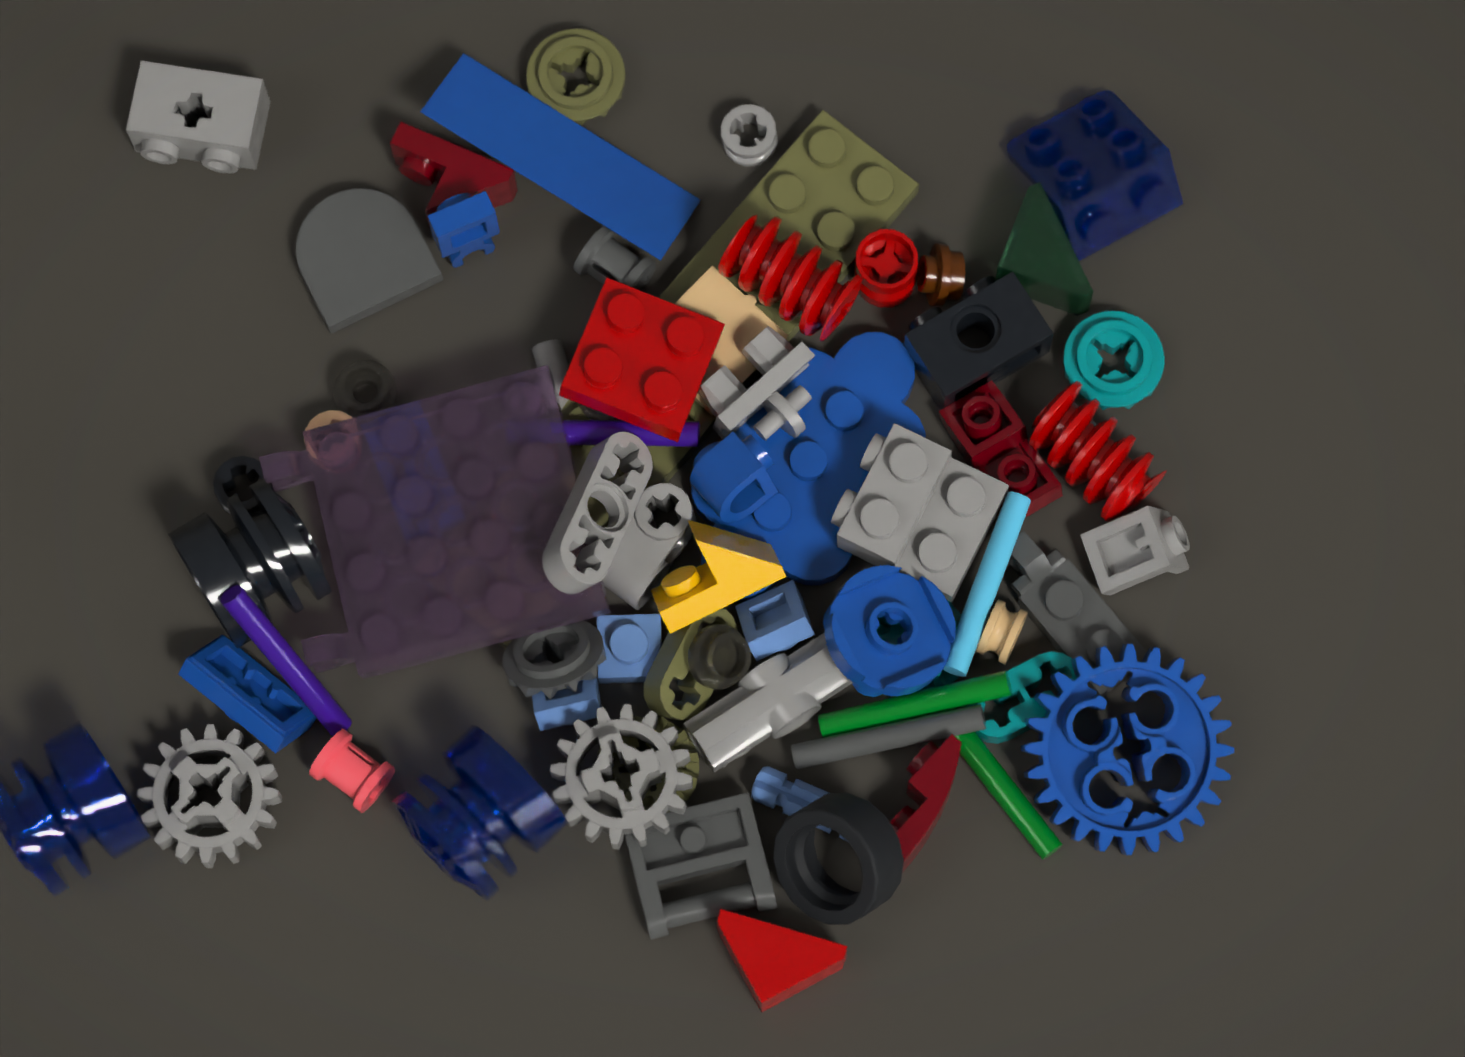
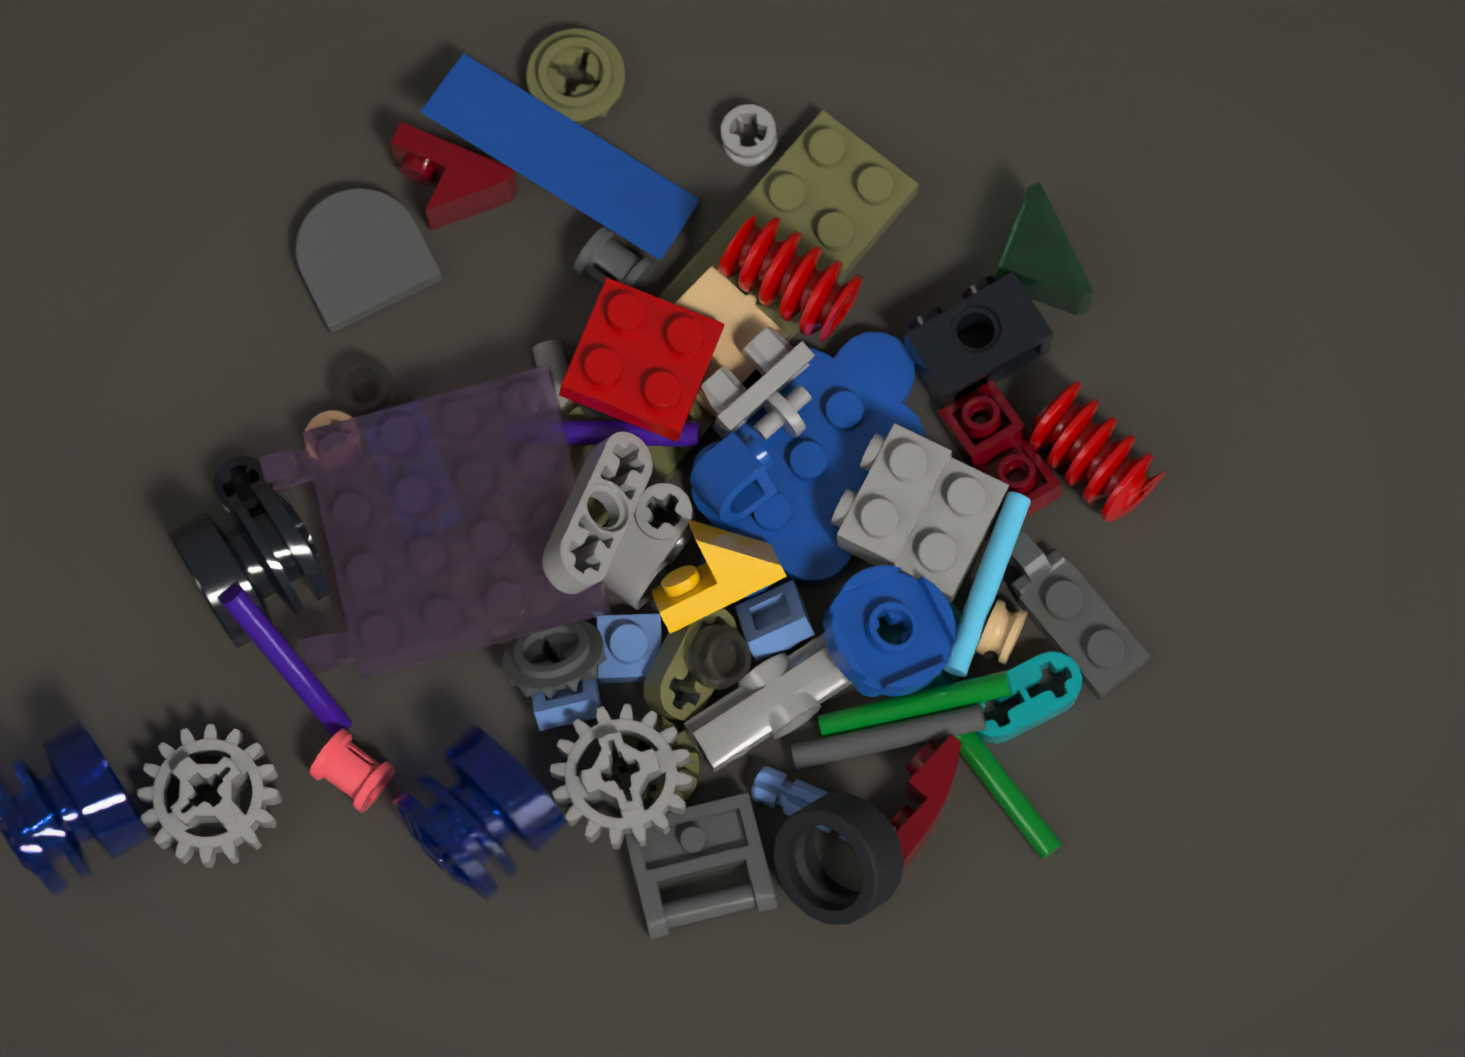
light grey brick [126,61,271,173] -> none
blue plate [178,635,316,753] -> none
blue plate [428,191,500,268] -> none
red slope [717,909,847,1012] -> none
red wheel [855,229,918,308] -> none
reddish brown plate [917,243,965,307] -> none
clear blue bracket [1007,90,1184,262] -> none
blue gear [1021,644,1234,855] -> none
teal gear [1064,311,1165,410] -> none
light grey bracket [1080,506,1190,596] -> none

